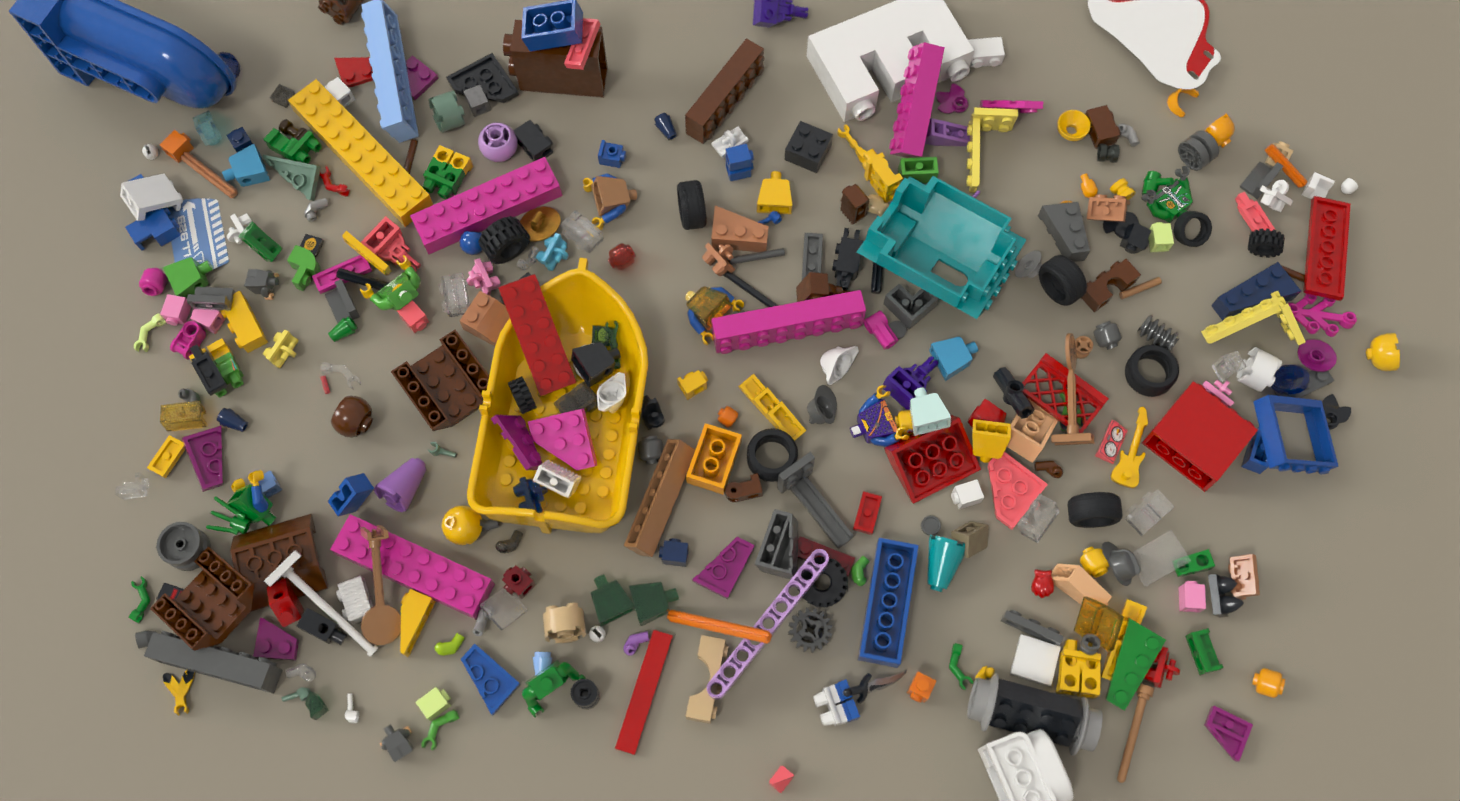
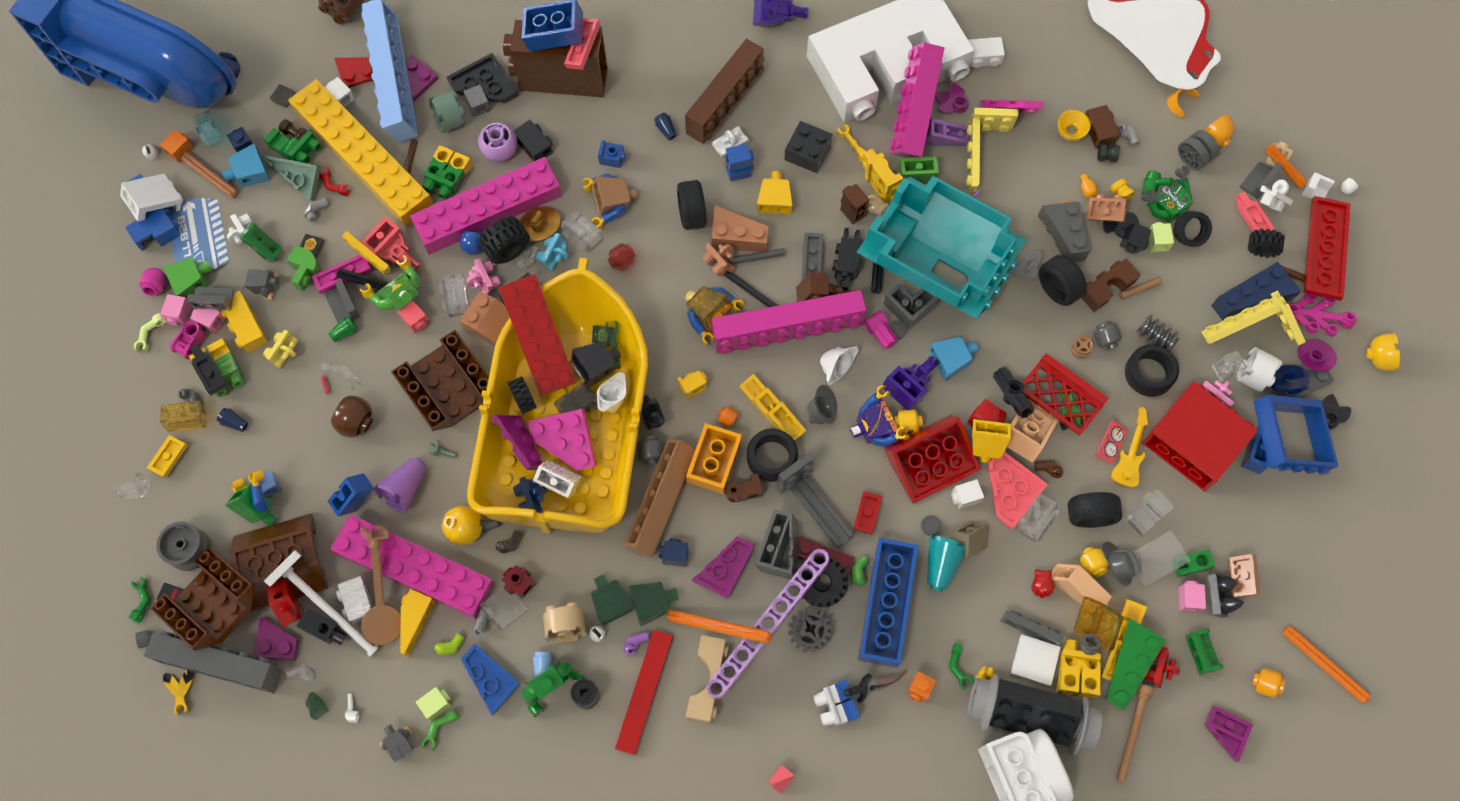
magenta wing [182,426,223,492] -> none
green plant [206,497,251,535] -> none
sand green hand [282,687,313,702] -> none
blue hand [759,211,782,225] -> none
light aqua torso [910,388,951,436] -> none
medium nougat piece [1051,333,1095,446] -> none
none -> orange axle [1282,626,1371,703]

